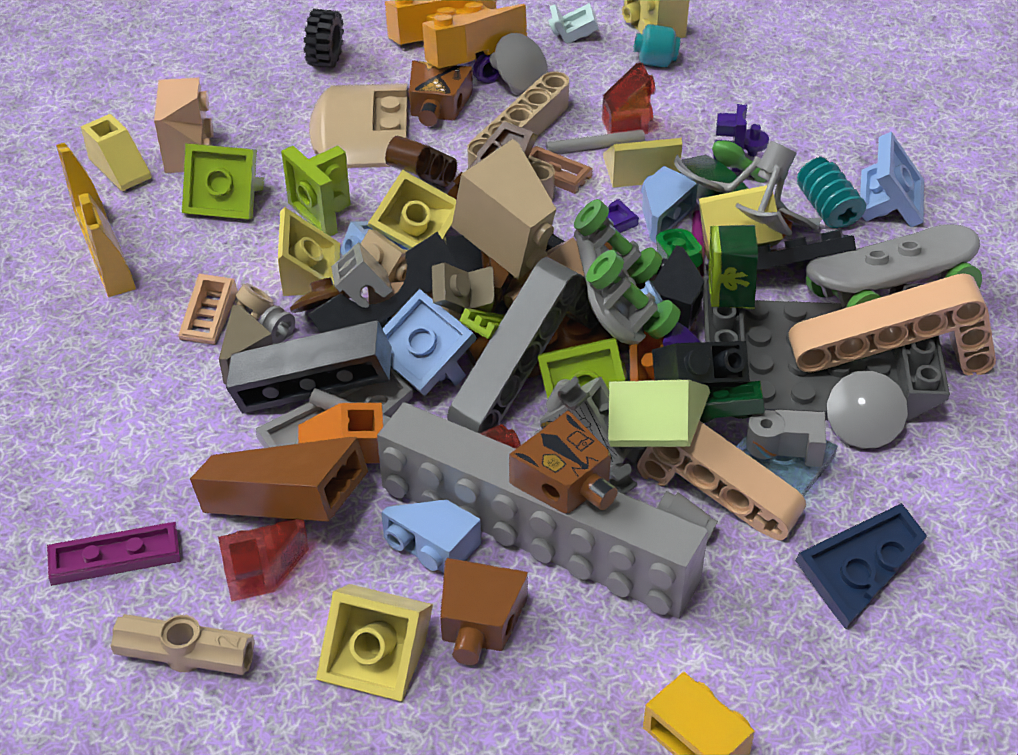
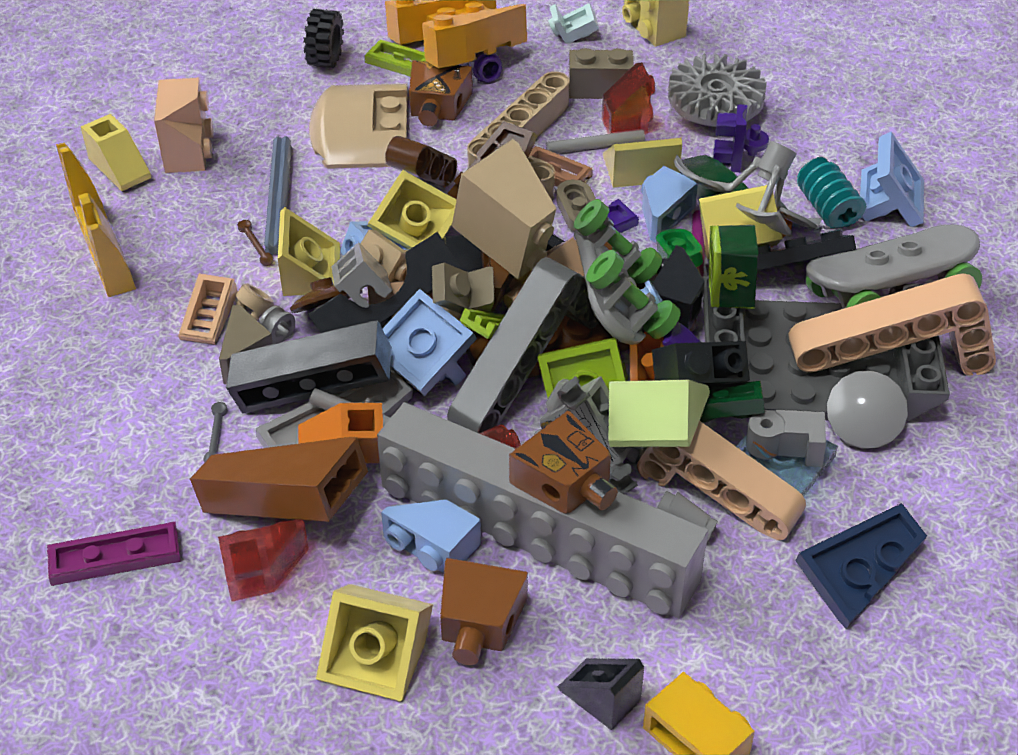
tan piece [111,614,255,675] -> none
lime bracket [182,143,265,219] -> none
lime bracket [281,145,351,237] -> none
light grey dish [490,33,548,95] -> none
teal head [633,24,680,68] -> none
bright green piece [712,140,767,183] -> none
none -> dark grey hinge [203,402,227,463]
none -> reddish brown hinge [237,220,274,266]
none -> sand blue axle [264,136,292,255]
none -> lime tile [364,39,427,77]
none -> dark tan plate [557,180,596,232]
none -> black slope [557,658,645,731]
none -> dark tan brick [568,48,634,99]
none -> light grey wheel [668,54,766,127]

